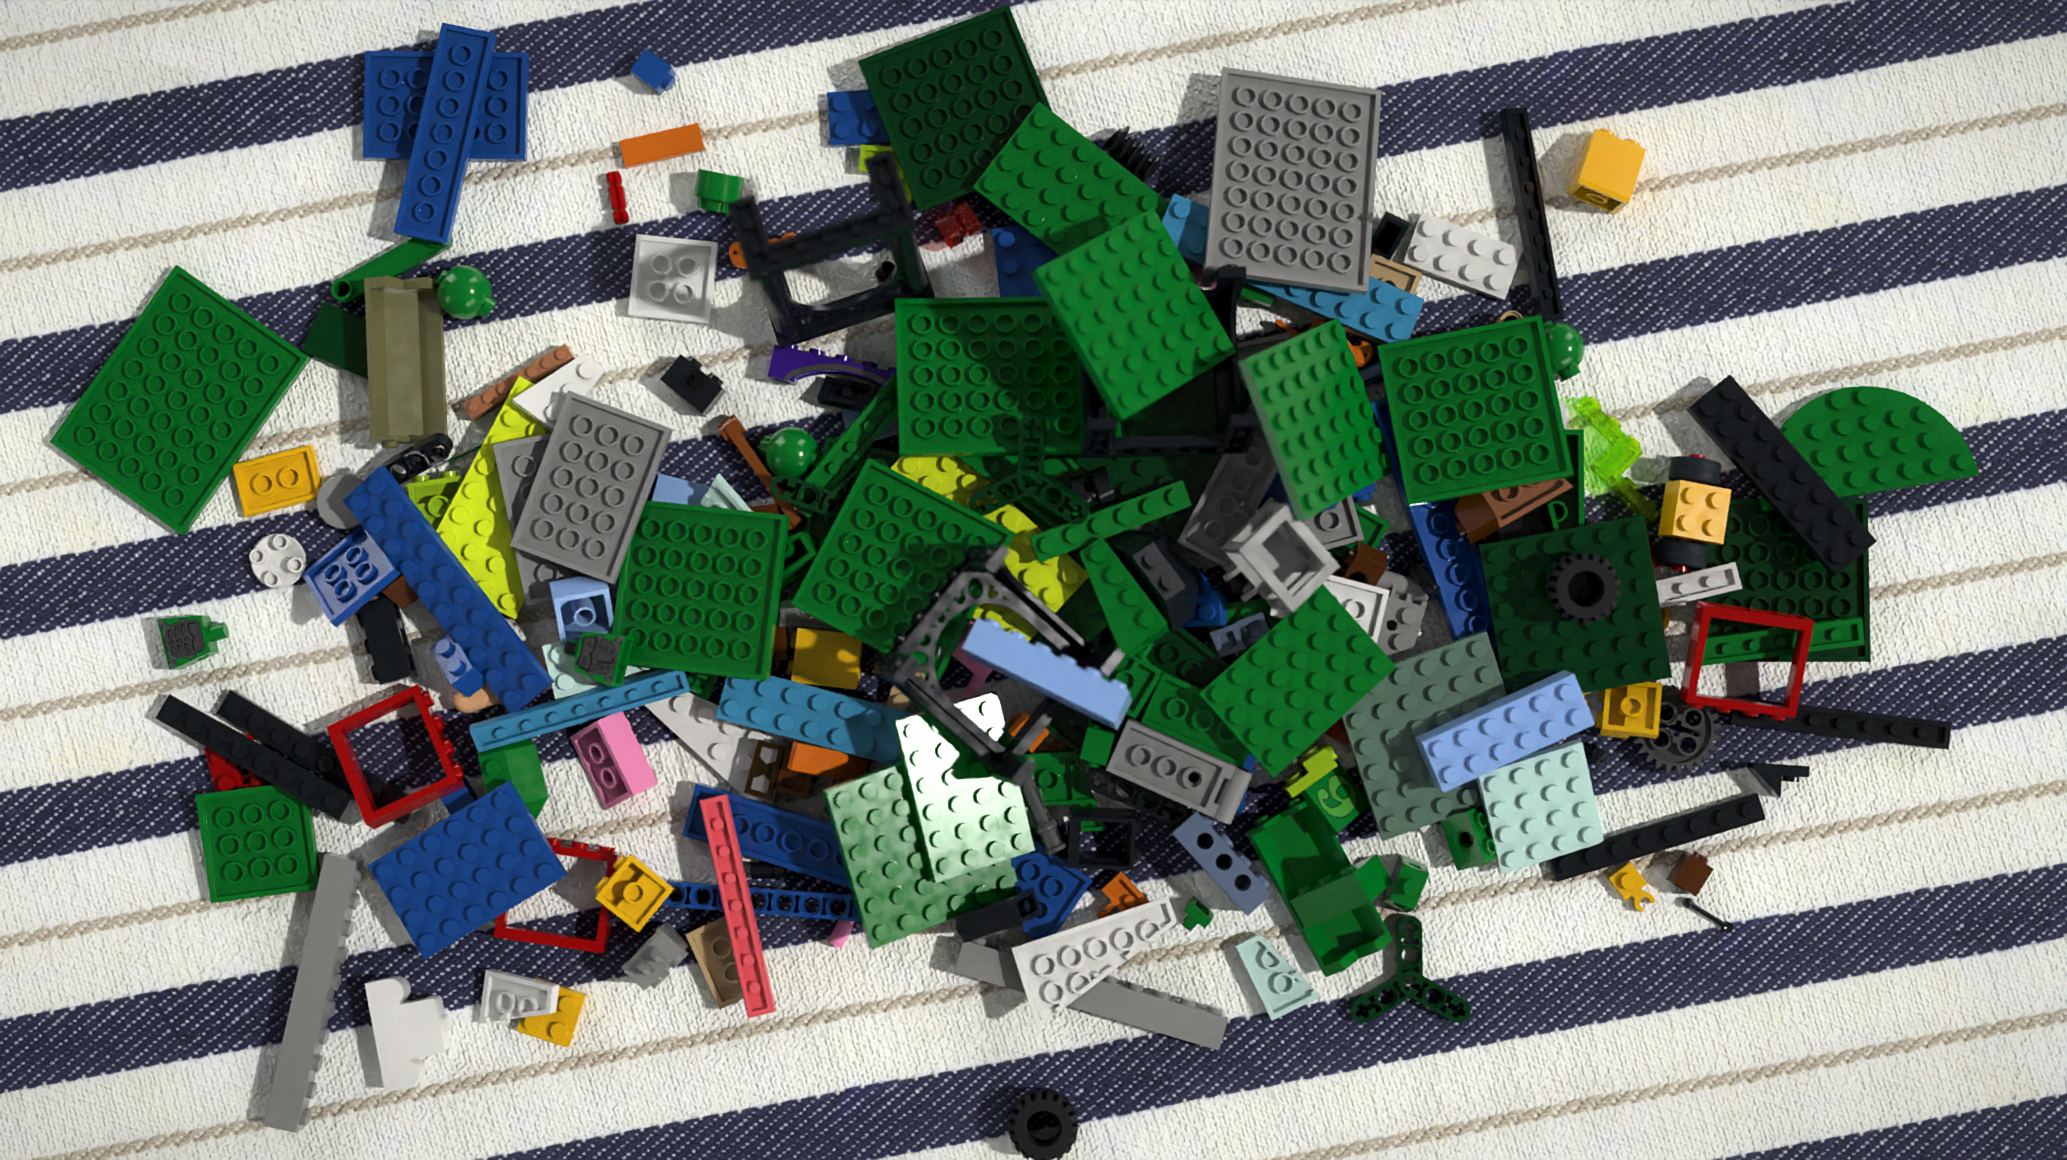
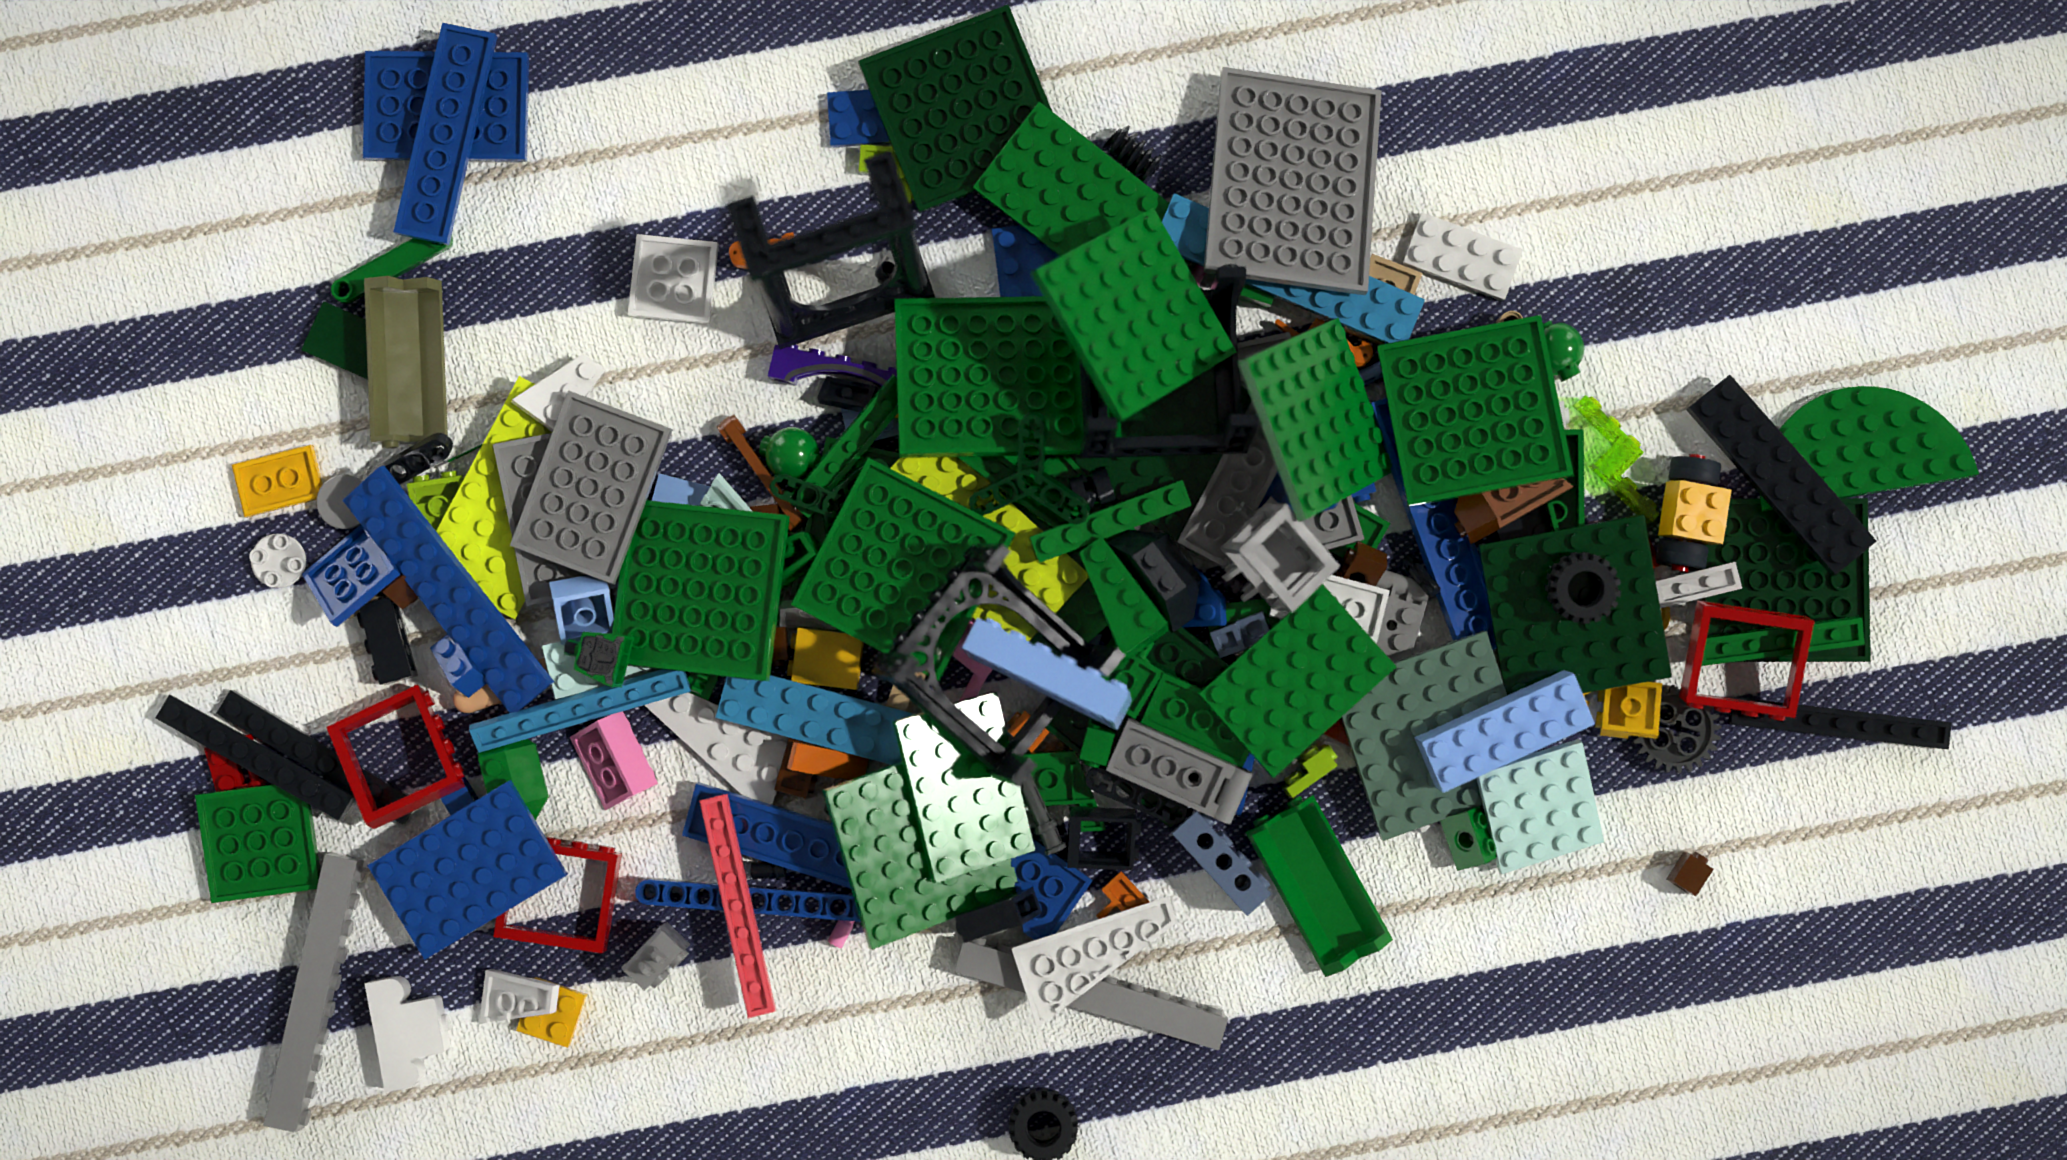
green plate [50,265,311,535] -> none
torso [157,615,229,670] -> none
green brick [435,265,497,320] -> none
nougat piece [463,344,576,421] -> none
yellow plate [594,852,674,932] -> none
red axle [606,171,629,225] -> none
orange tile [619,123,705,169] -> none
blue brick [630,49,676,96] -> none
black brick [660,354,726,416] -> none
tan plate [685,916,743,1009] -> none
green piece [693,169,744,214] -> none
dark brown piece [744,739,786,800] -> none
clear red wheel [932,200,983,250] -> none
green tile [1182,895,1214,931] -> none
light aqua wing [1235,933,1321,1021] -> none
green wedge [1290,854,1393,930] -> none
green tile [1300,761,1369,836] -> none
dark green piece [1349,914,1471,1023] -> none
black slope [1371,210,1411,260] -> none
green torso [1380,854,1429,913] -> none
black plate [1499,107,1564,323] -> none
black plate [1548,793,1766,882] -> none
yellow slope [1566,128,1646,214] -> none
black plate [1584,743,1610,766] -> none
yellow plate [1607,861,1655,912] -> none
black hinge [1682,898,1733,933] -> none
black slope [1746,762,1810,798] -> none

